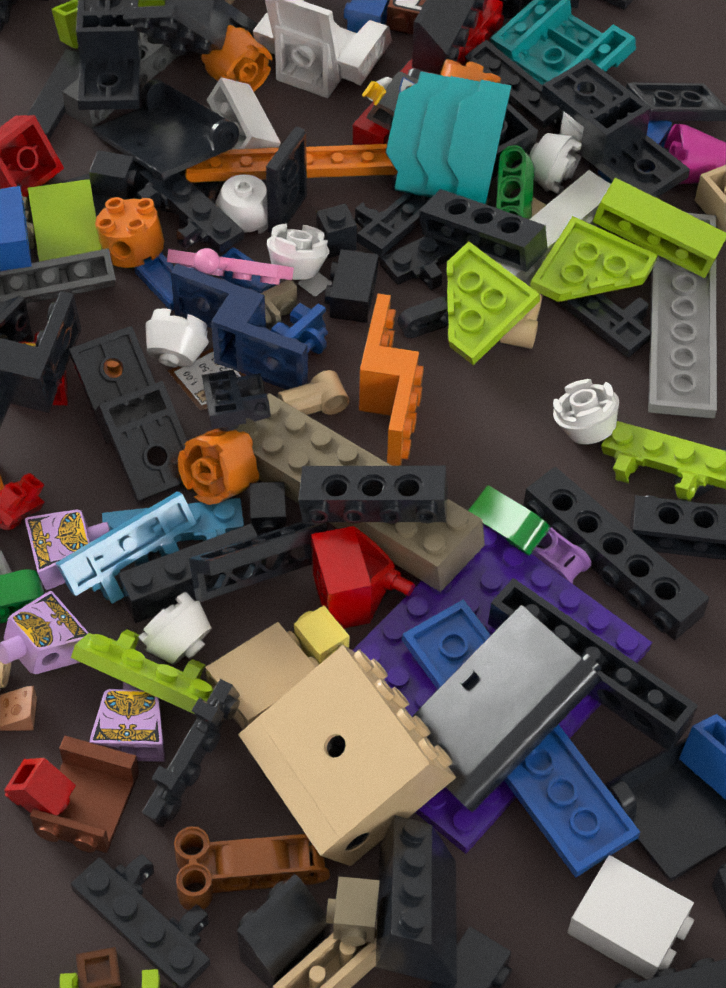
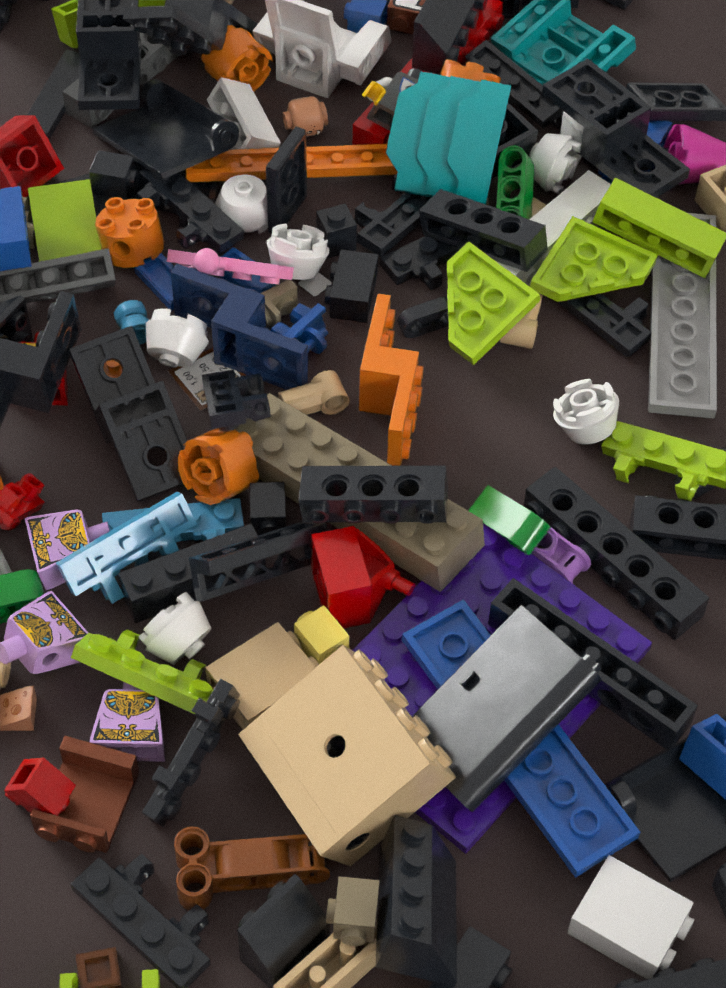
none -> dark azure wheel [114,300,149,344]
none -> nougat head [282,96,328,137]

